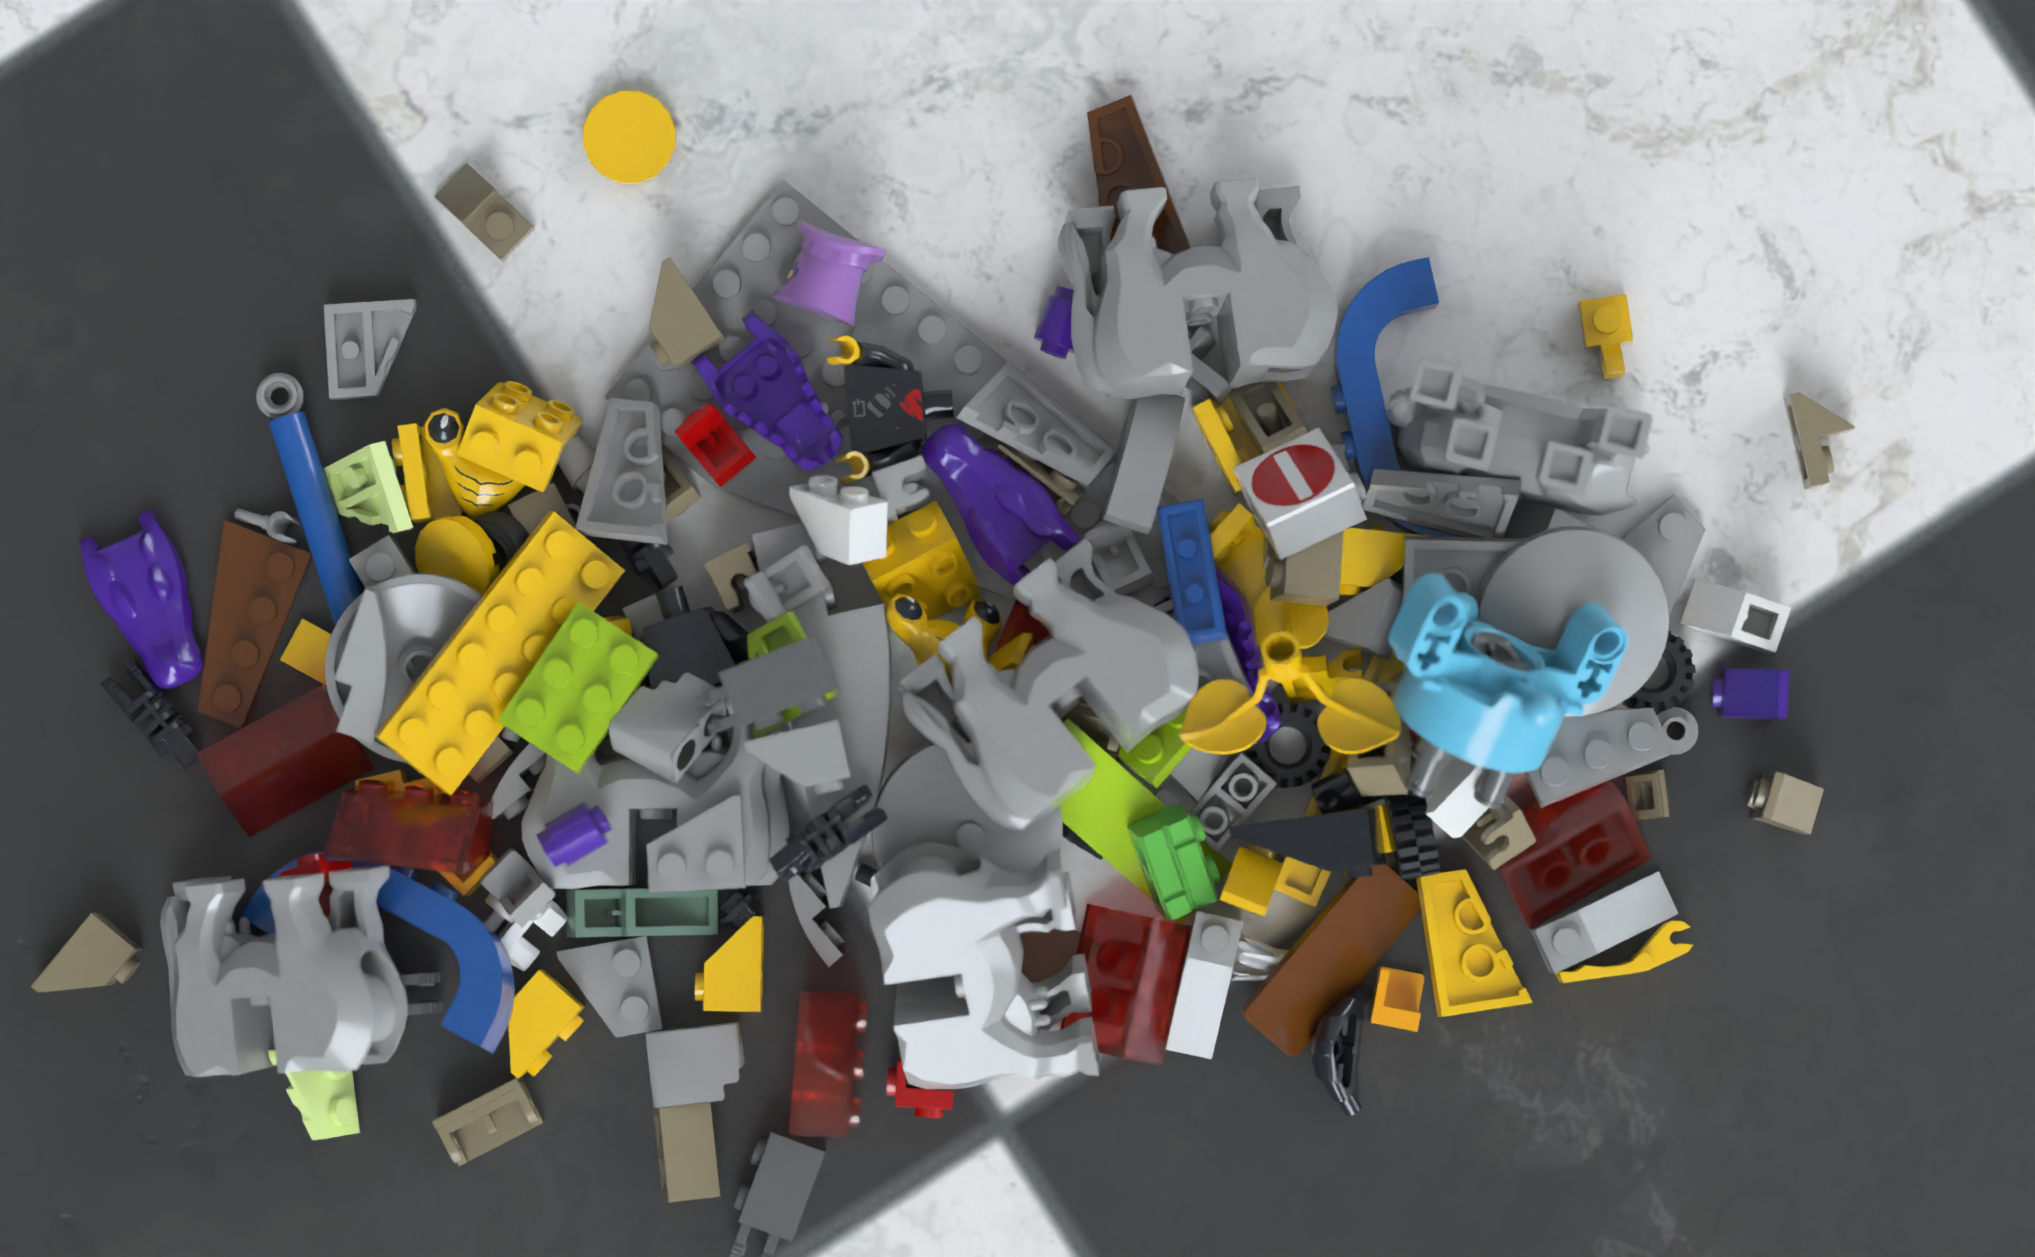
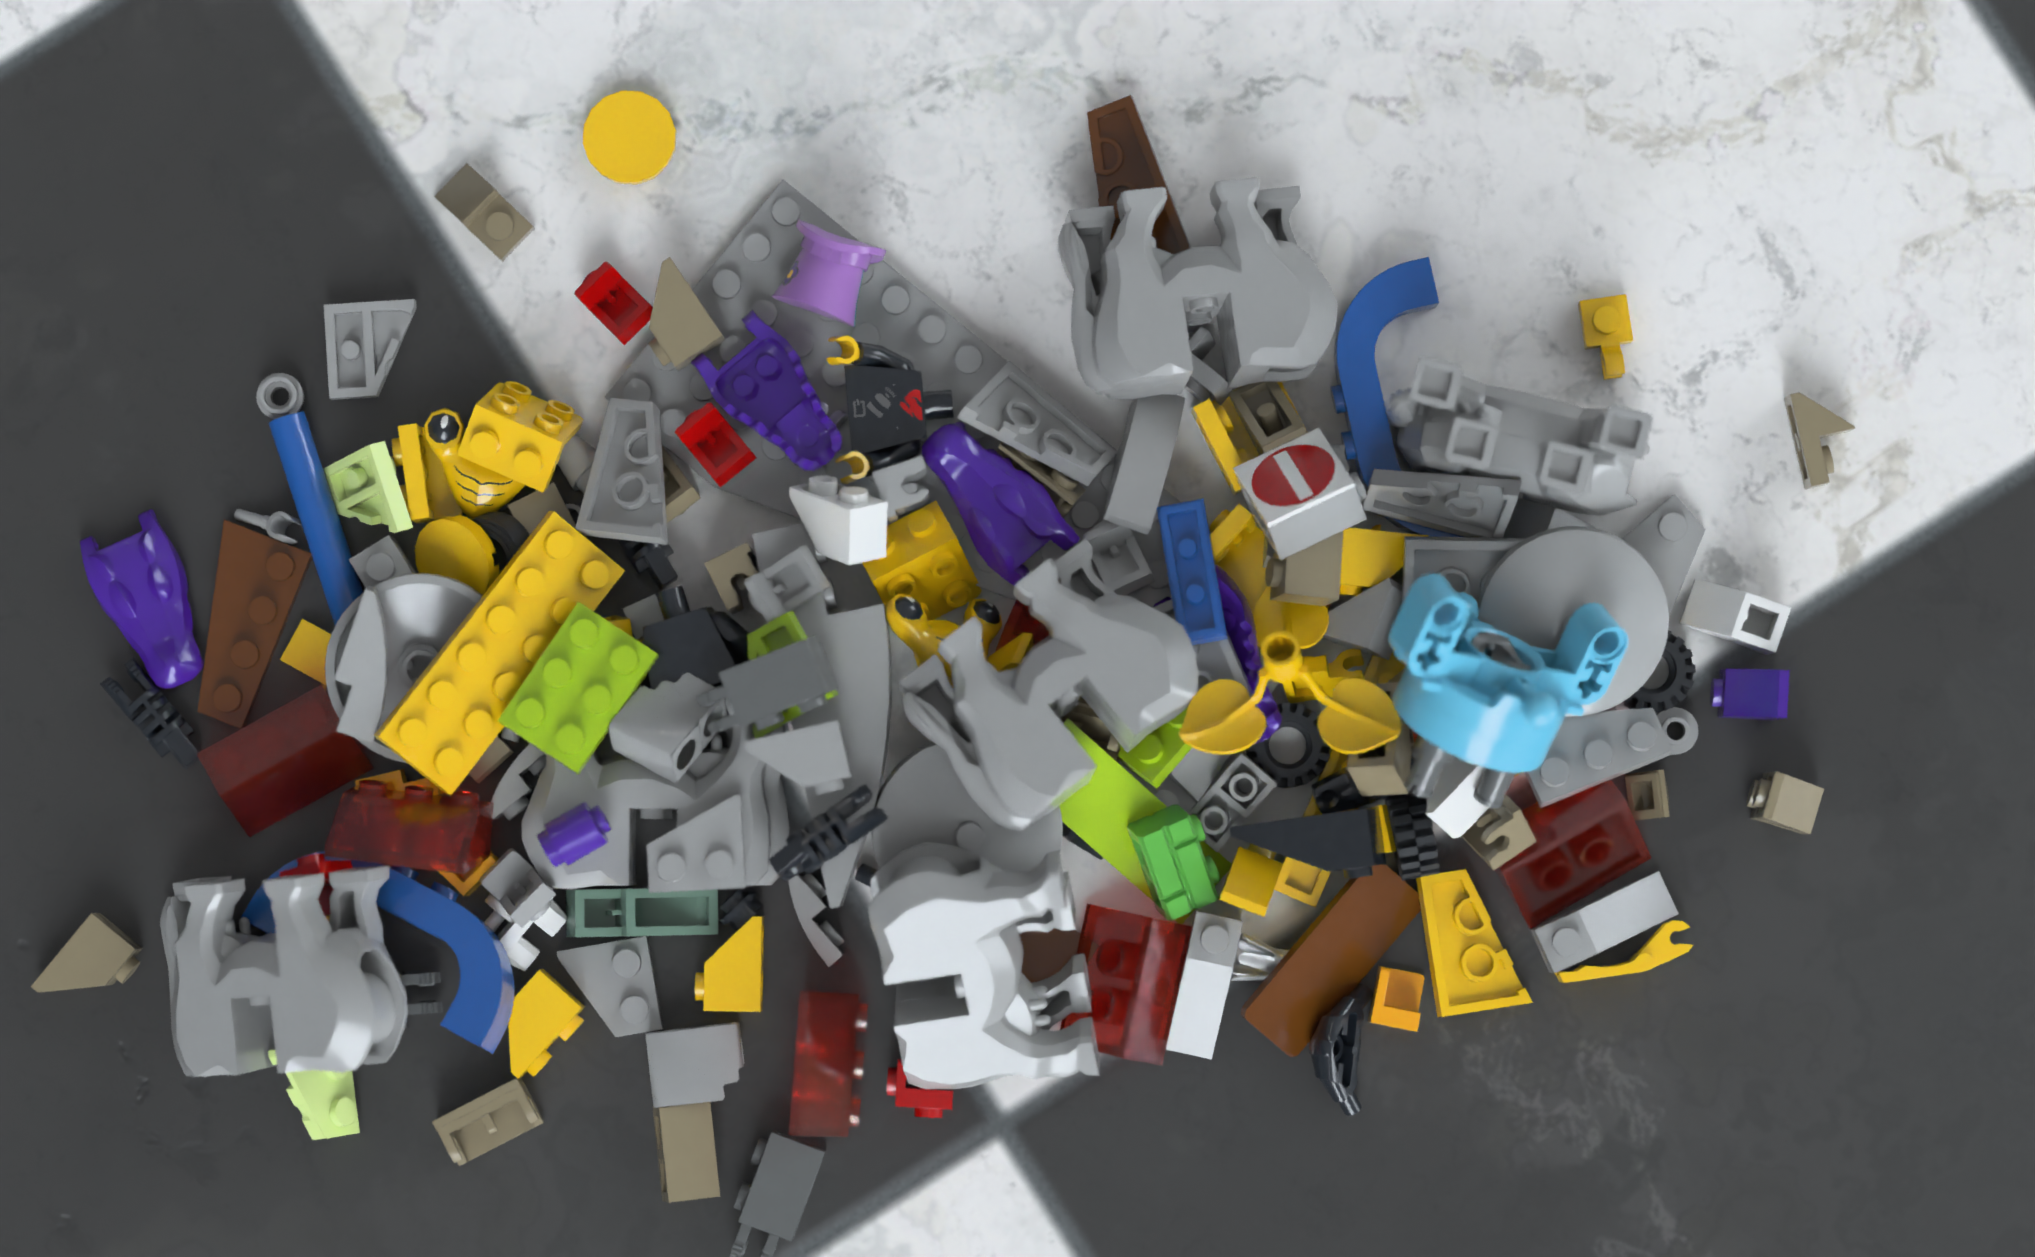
dark purple brick [1034,286,1074,359] -> none
none -> red bracket [574,261,653,345]

